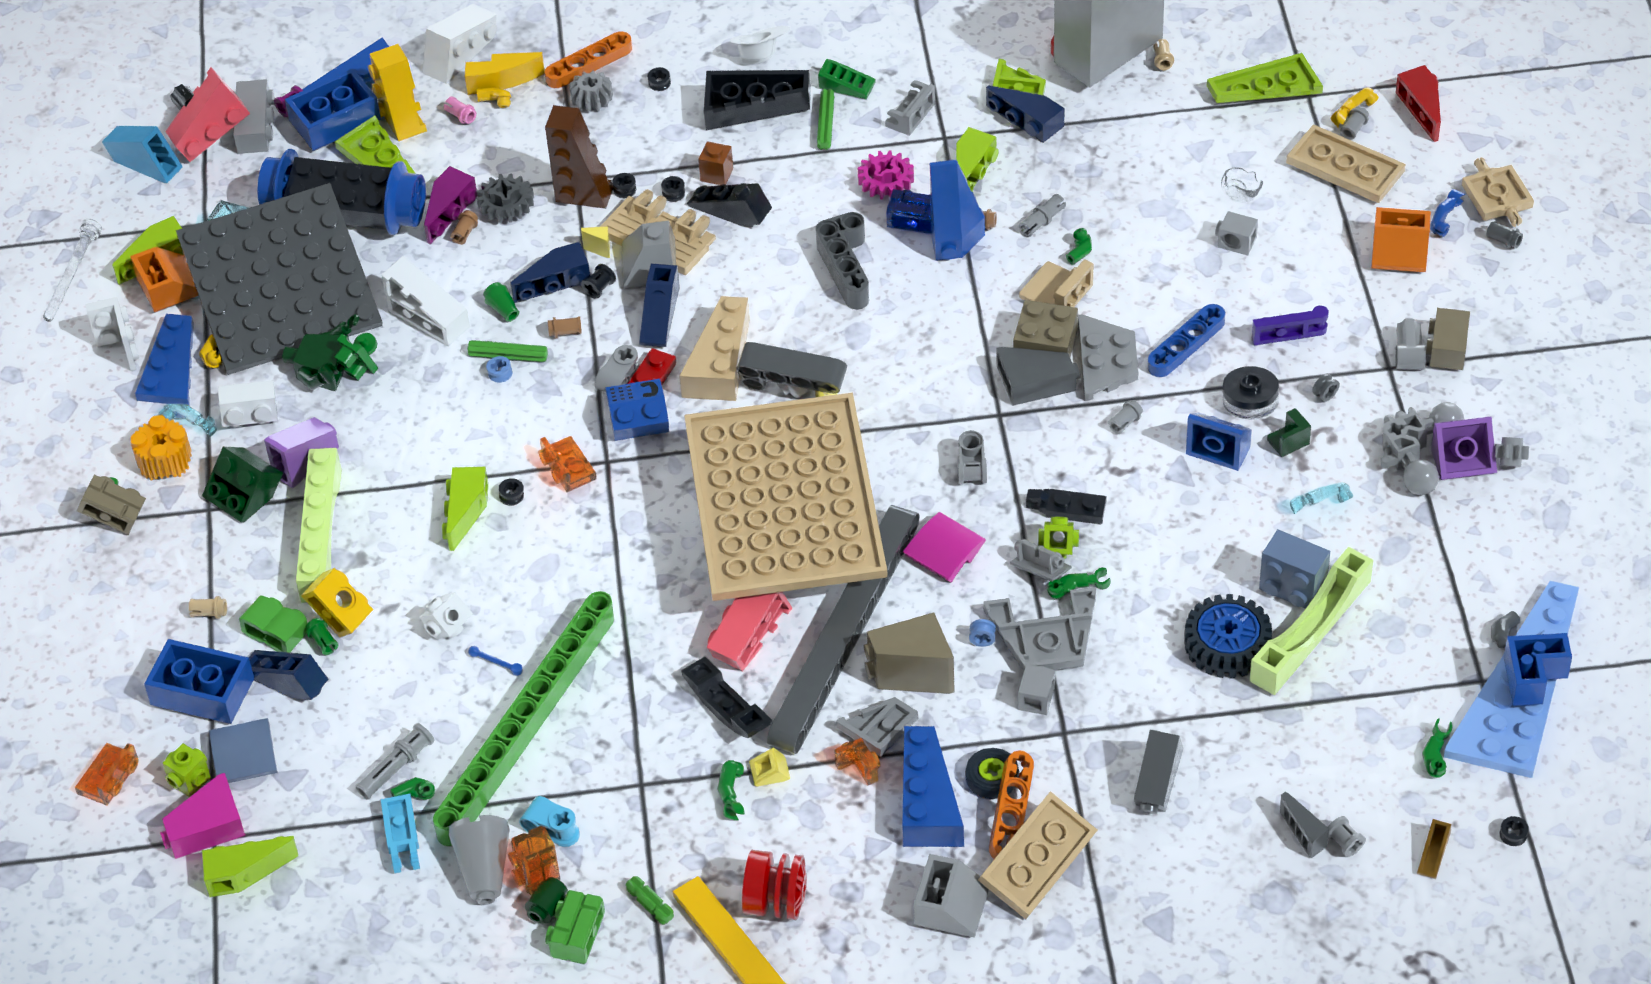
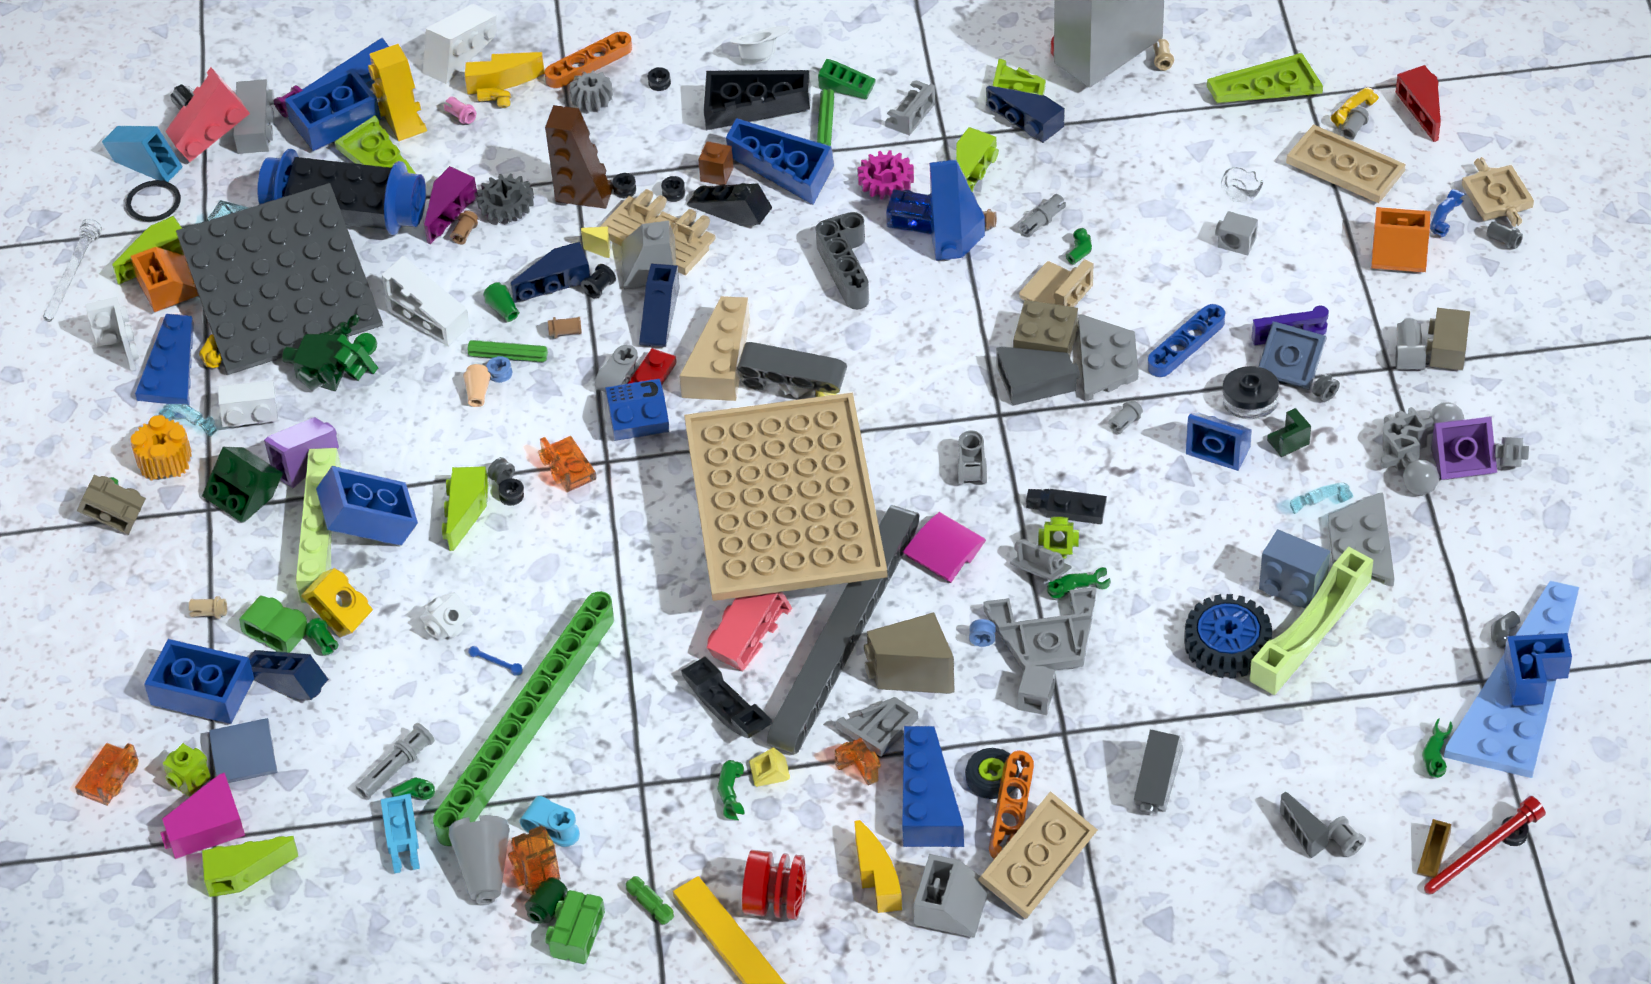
none -> black tyre [126,180,181,222]
none -> blue brick [316,466,418,546]
none -> light nougat cone [463,364,491,407]
none -> dark grey bush [487,457,515,485]
none -> blue wedge [726,118,834,205]
none -> yellow slope [854,820,902,913]
none -> sand blue plate [1258,321,1327,390]
none -> light grey wing [1328,493,1395,586]
none -> red piece [1424,796,1546,894]

